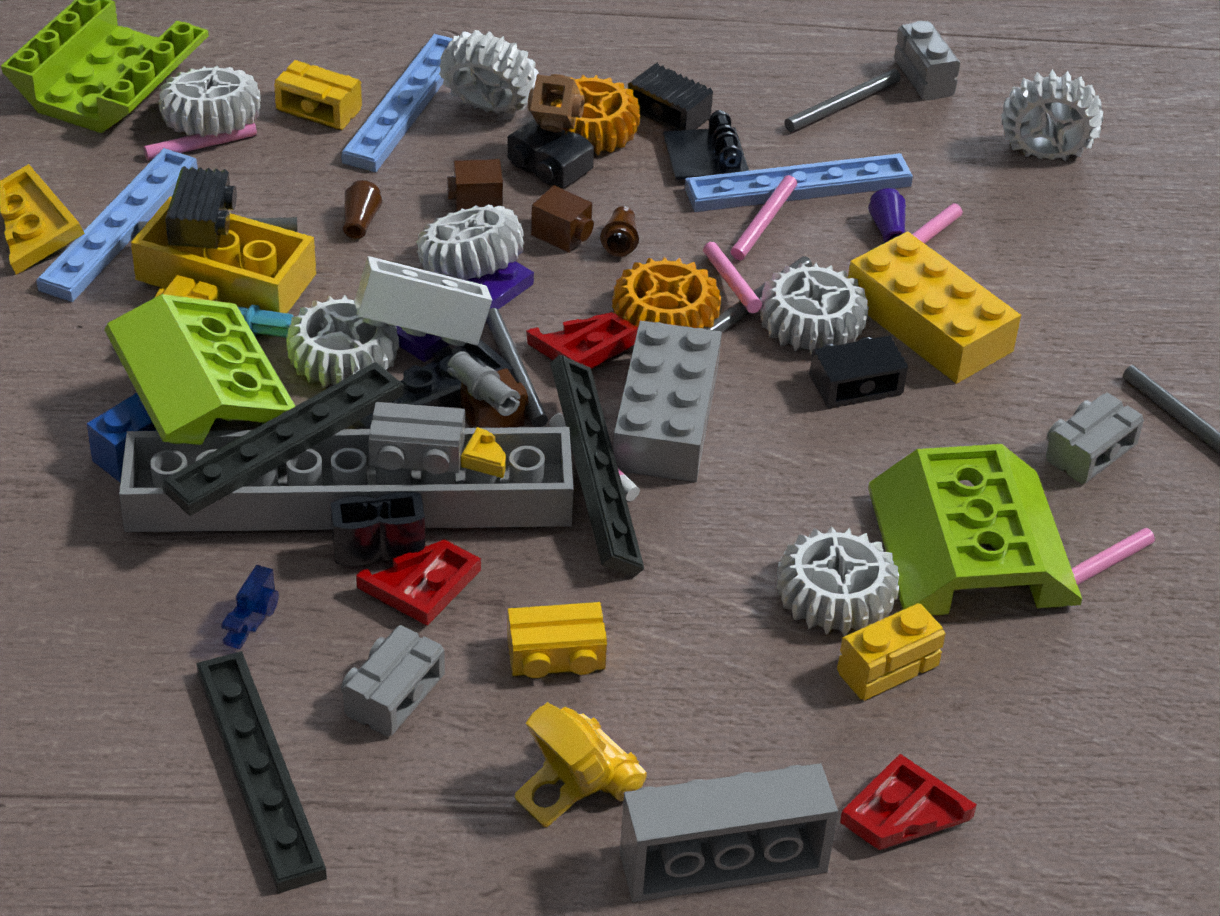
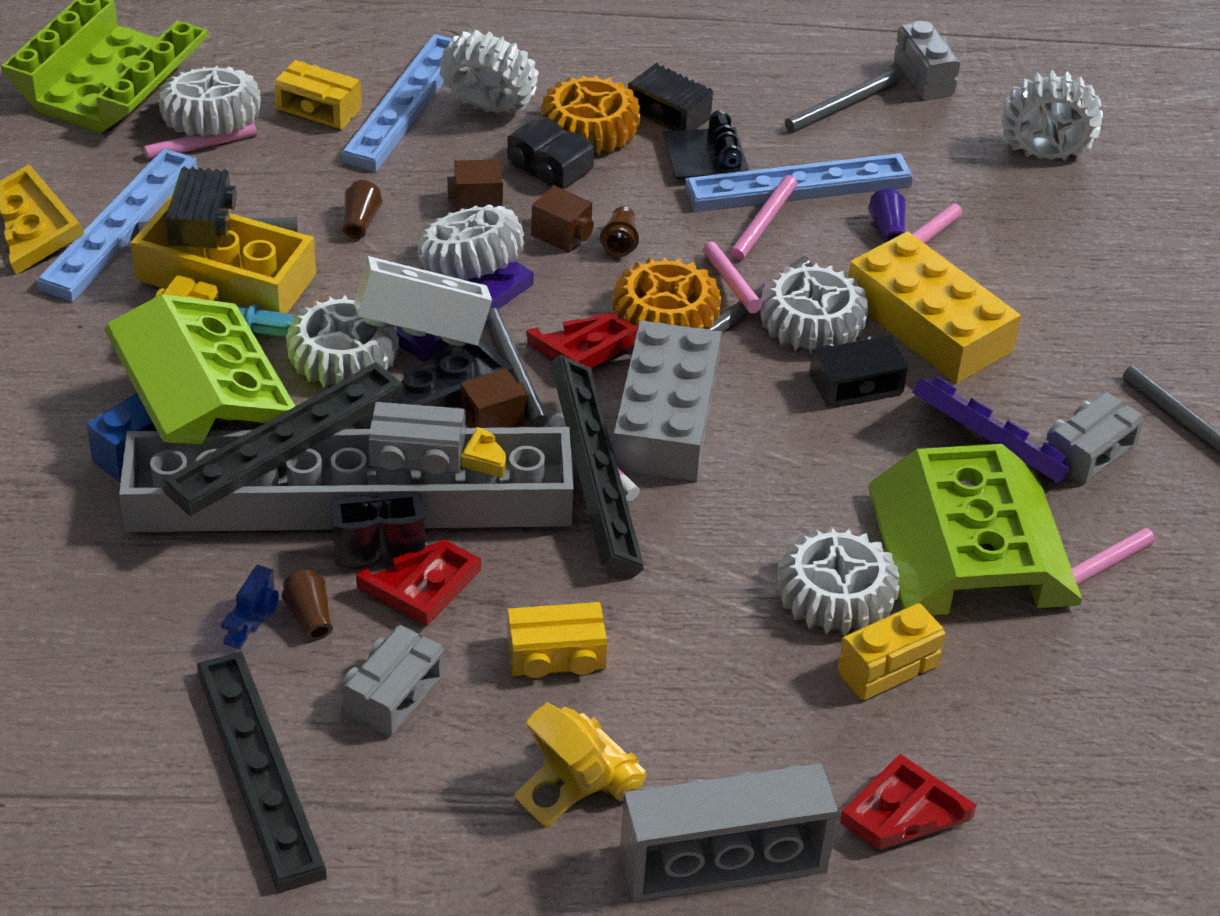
light grey pin [448,352,521,416] -> none
medium nougat brick [528,74,584,132] -> none
none -> reddish brown cone [281,569,333,641]
none -> dark purple wing [911,376,1072,483]

